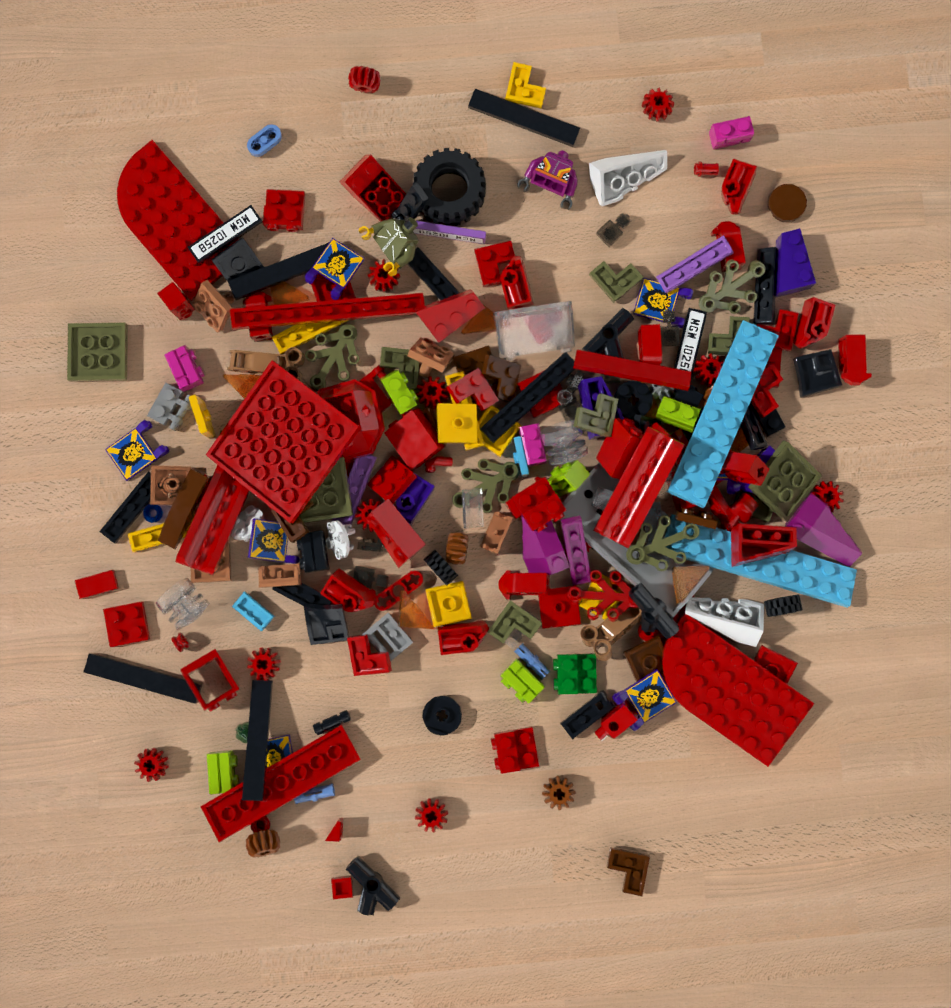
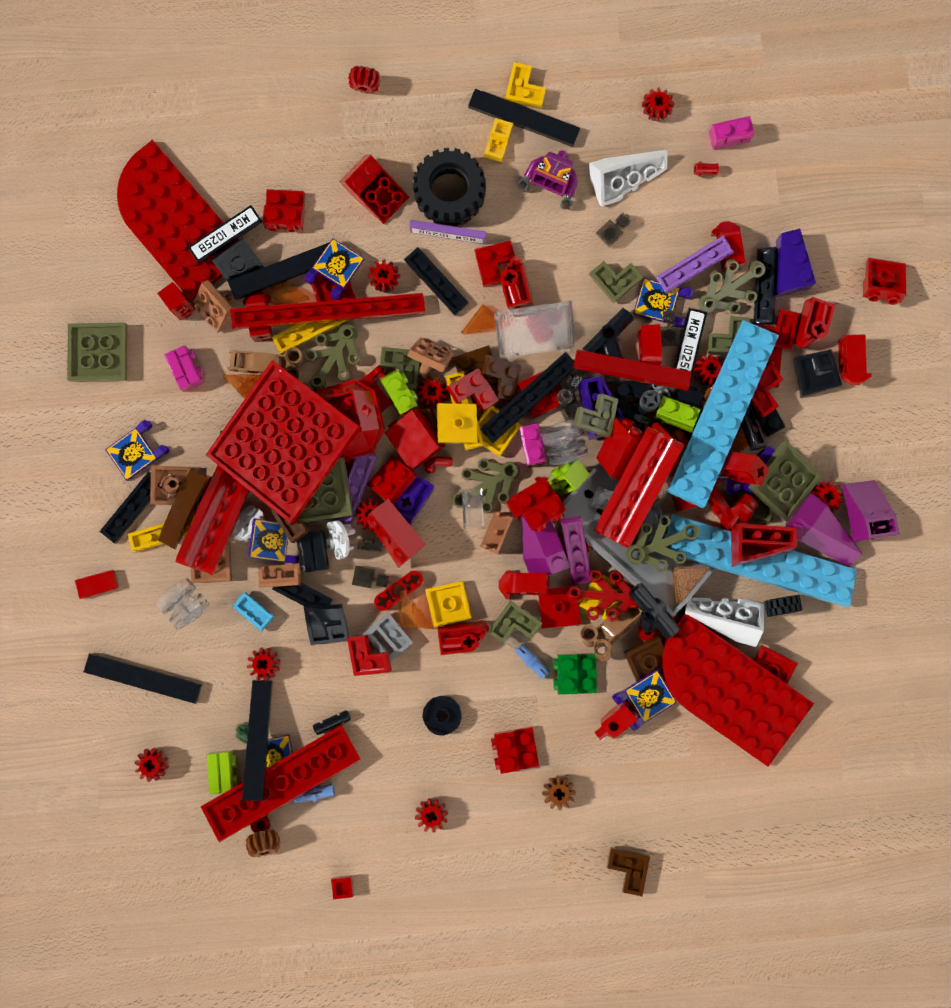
red plate [103,601,150,647] -> none
clear blue plate [143,504,163,523] -> none
light grey plate [147,383,191,431] -> none
red bush [171,632,189,652] -> none
red window [180,649,239,712] -> none
yellow plate [189,394,216,439] -> none
medium blue plate [247,124,282,157] -> none
red piece [320,568,376,612] -> none
red slope [325,818,343,842] -> none
black piece [346,856,400,916] -> none
olive torso [358,217,418,276] -> none
black plate [392,183,429,221] -> none
red wedge [414,289,485,343] -> none
black tyre [424,550,458,586] -> none
dark orange gear [446,532,469,565] -> none
lime brick [500,658,545,704] -> none
medium azure plate [513,436,529,478] -> none
black plate [560,690,615,739] -> none
reddish brown plate [675,508,718,529] -> none
red piece [721,159,757,215] -> none
reddish brown tile [768,184,807,222] -> none
none -> yellow slope [484,118,513,163]
none -> flat silver wheel [639,390,661,412]
none -> magenta slope [843,480,900,542]
none -> red plate [863,258,906,305]

